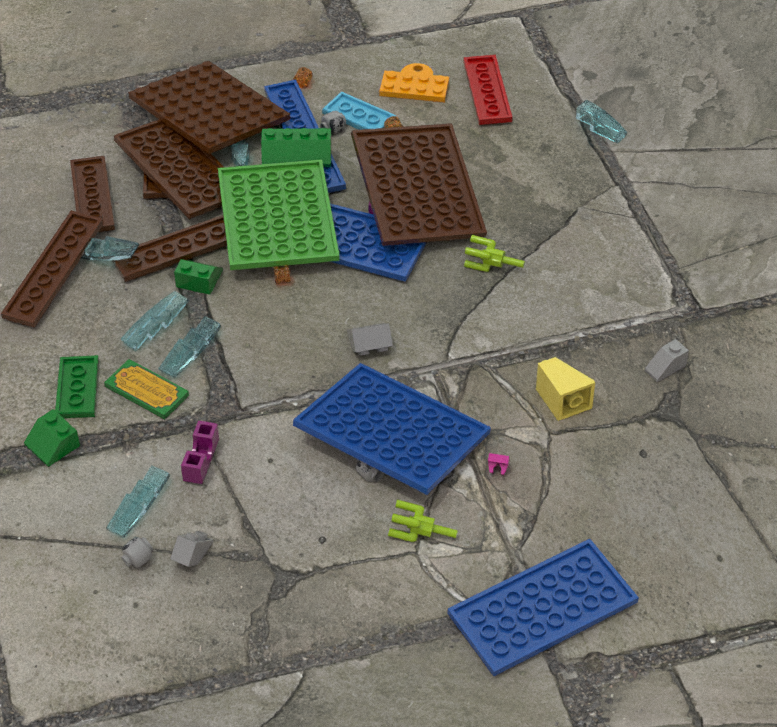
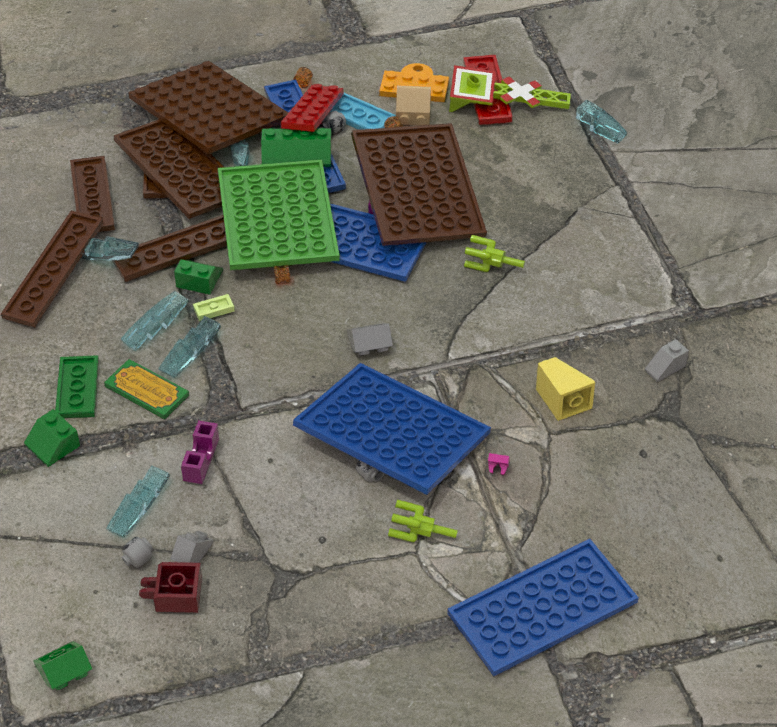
none -> green slope [33,641,92,690]
none -> dark red hinge [139,562,202,613]
none -> yellowish green plate [193,294,235,321]
none -> red plate [281,84,344,132]
none -> tan slope [396,86,431,126]
none -> piece [449,65,571,112]

